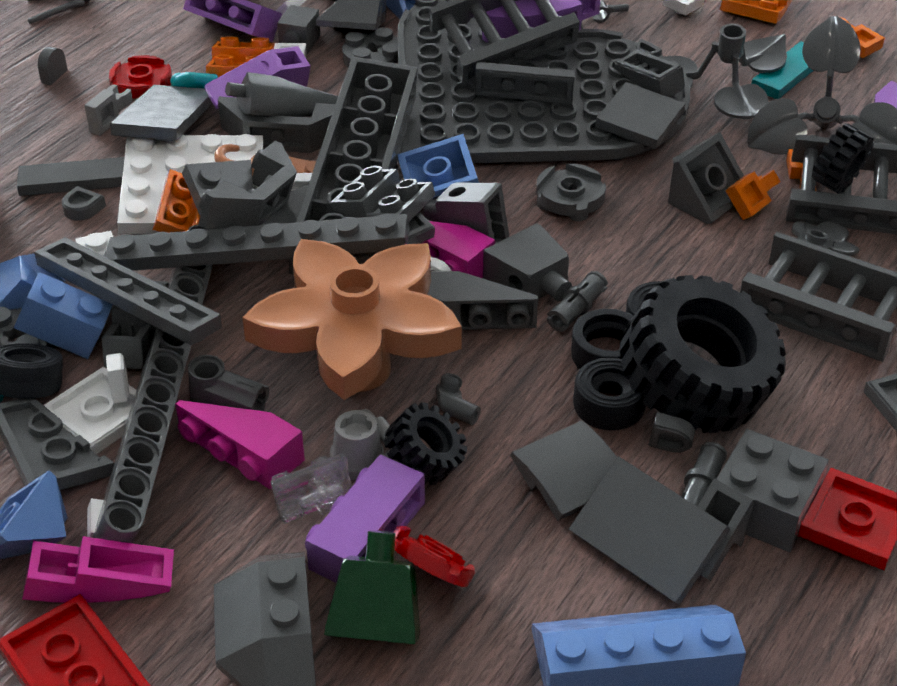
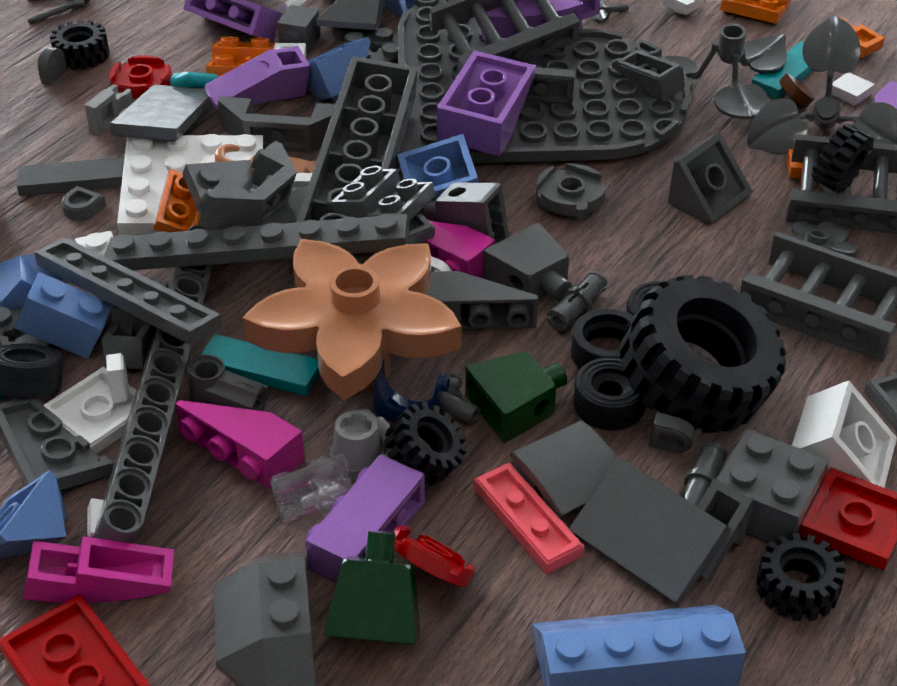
dark grey piece [225,72,338,117] -> none
dark grey tile [595,82,686,149] -> none
orange plate [725,170,781,220] -> none
none -> black tyre [50,20,110,70]
none -> teal tile [199,334,320,396]
none -> medium blue slope [307,37,371,102]
none -> dark blue helmet [373,360,450,421]
none -> medium lavender slope [437,50,536,156]
none -> dark green torso [465,352,567,443]
none -> coral tile [474,462,584,574]
none -> black tyre [756,533,845,621]
none -> reddish brown tile [779,73,815,107]
none -> white slope [792,380,897,487]
none -> white tile [832,72,875,106]

